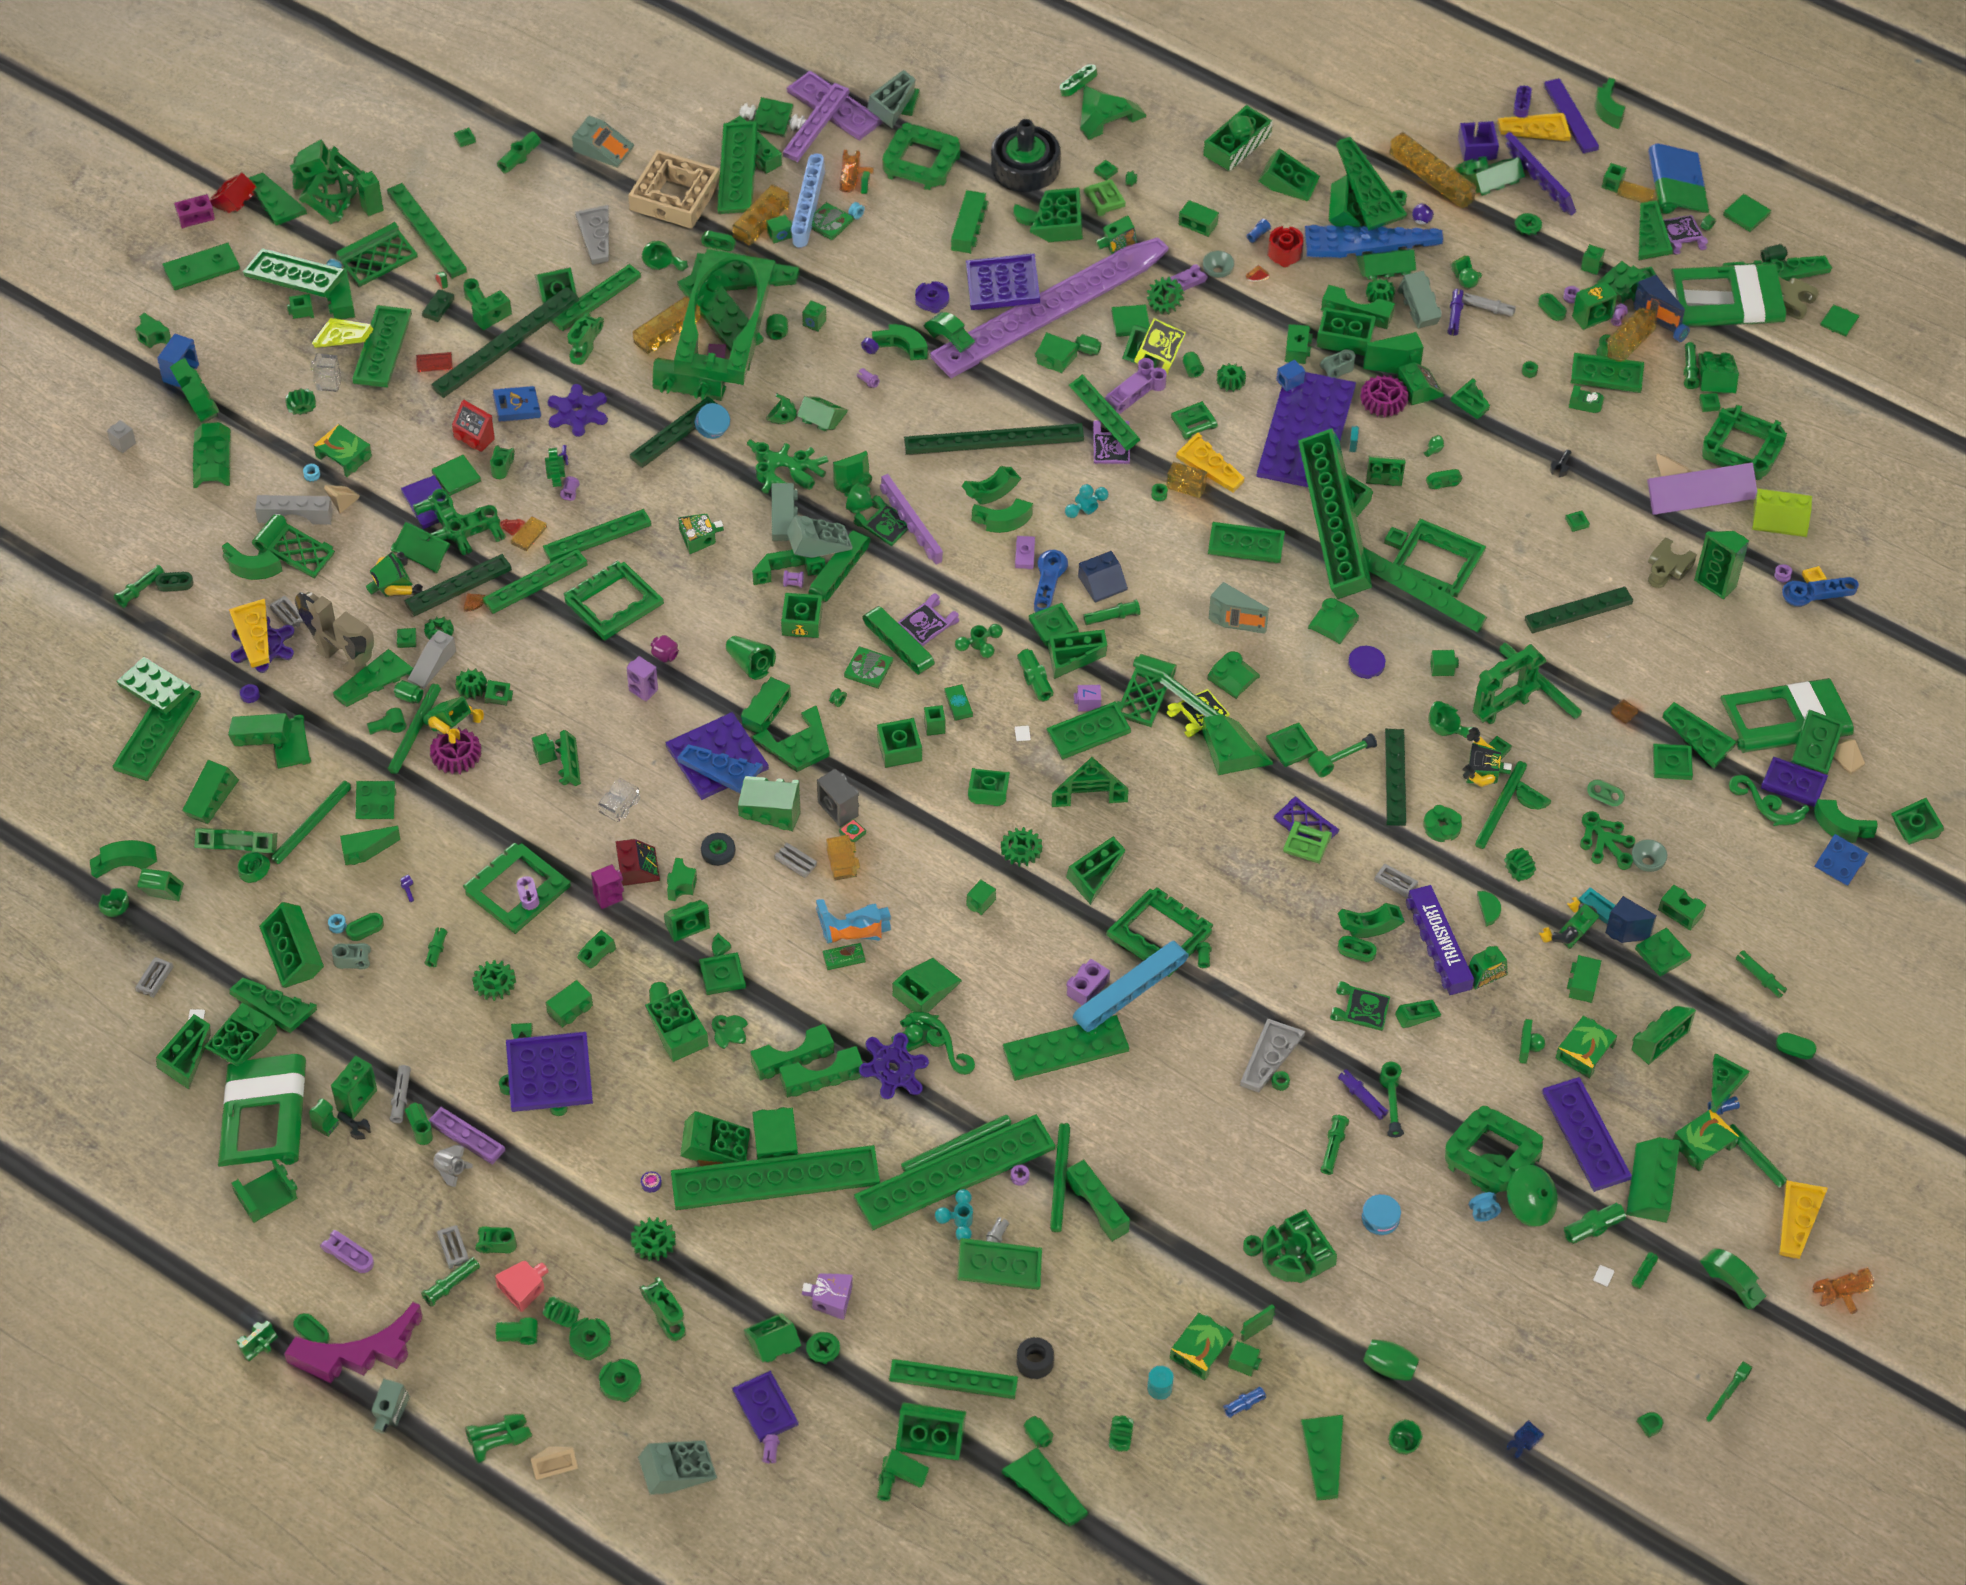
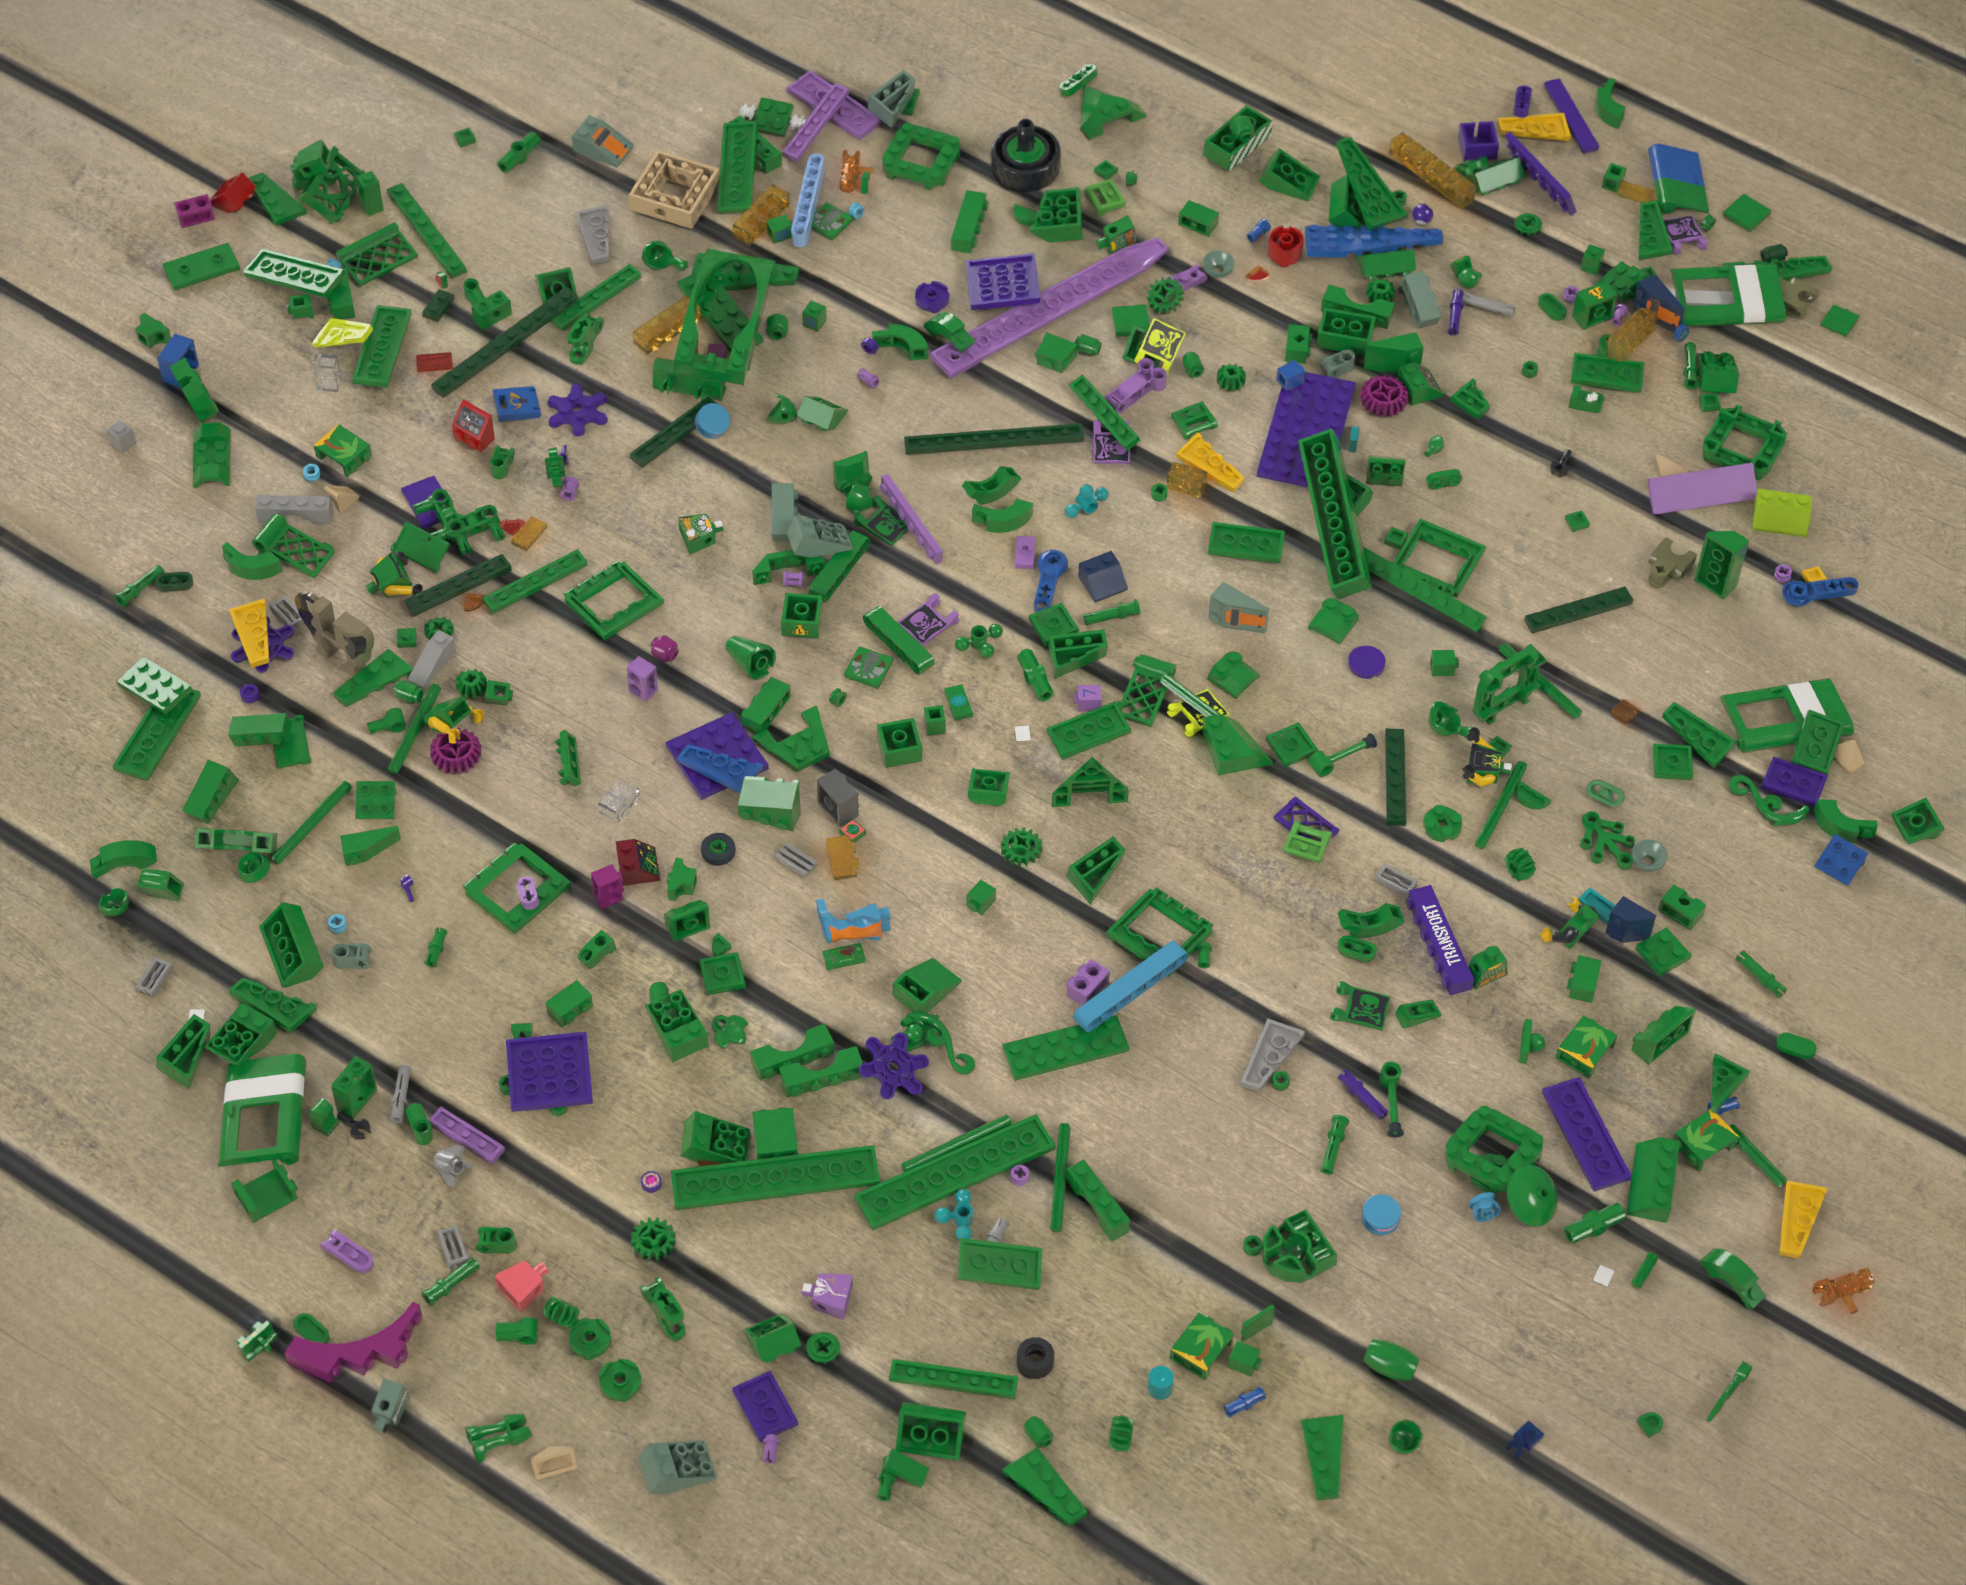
green gear [285,388,316,415] -> none
green tile [346,913,384,941] -> none
green tile [432,454,481,496] -> none
green gear [472,960,516,1001] -> none
green brick [532,733,558,765] -> none
green plate [543,509,652,563] -> none
green plate [701,231,736,252] -> none
green plant [747,439,828,493] -> none
green tile [1477,891,1501,927] -> none

